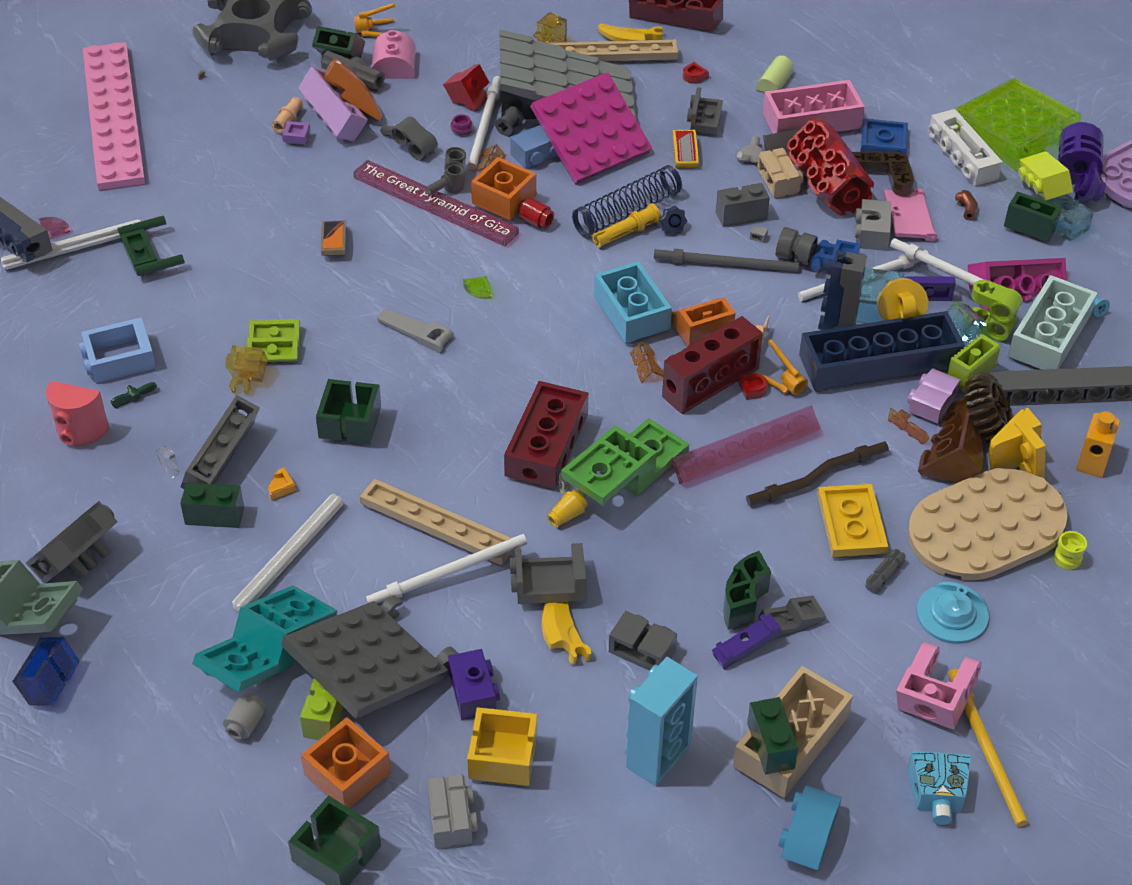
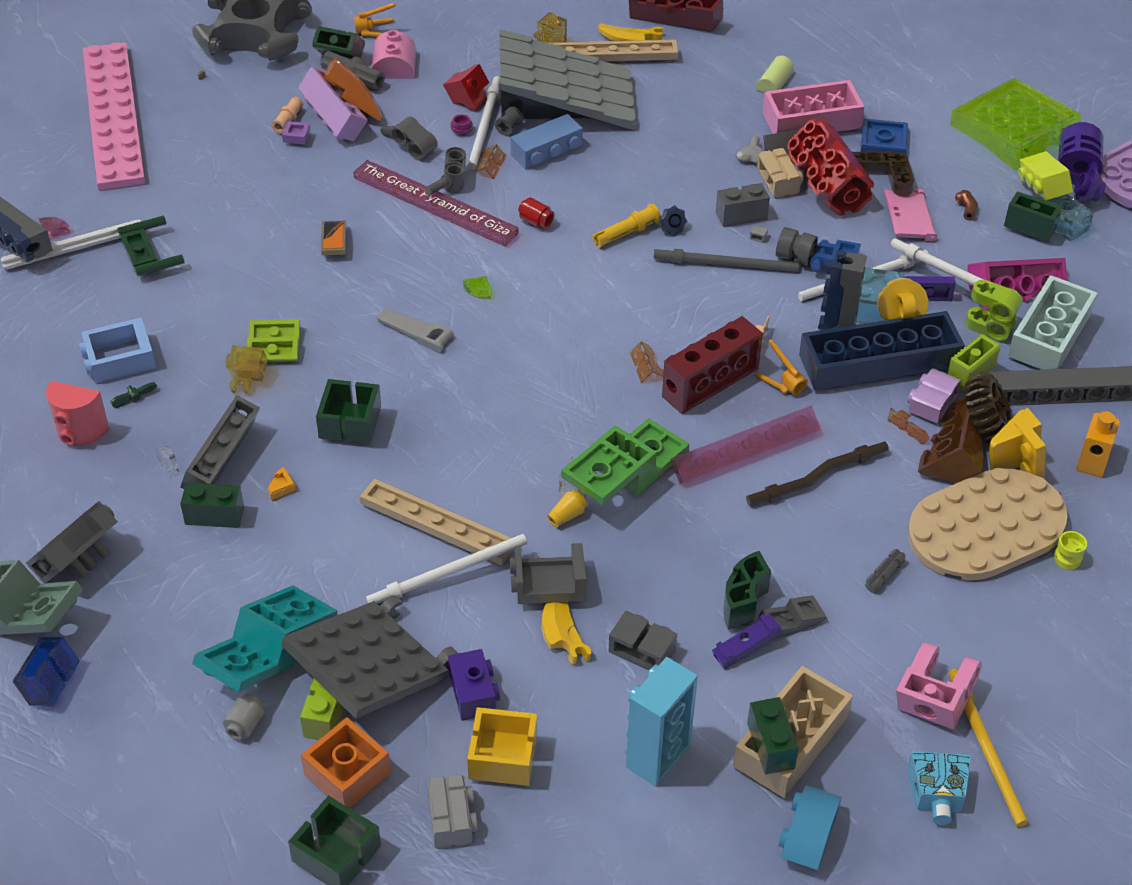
white axle [232,494,343,612] -> none
orange brick [471,157,537,220] -> none
dark red brick [504,381,589,489] -> none
dark pink plate [530,72,652,184] -> none
dark blue piece [572,165,682,237] -> none
medium azure brick [594,261,672,344] -> none
orange slope [671,297,736,346] -> none
slope [672,130,699,168] -> none
red tile [683,62,709,84] -> none
dark grey bracket [687,87,723,135] -> none
red tile [739,373,768,400] -> none
yellow plate [817,484,888,557] -> none
light grey brick [855,199,891,251] -> none
medium azure hat [916,582,989,644] -> none
white brick [928,109,1002,186] -> none
clear light blue brick [947,301,987,342] -> none
medium azure piece [1092,297,1110,318] -> none

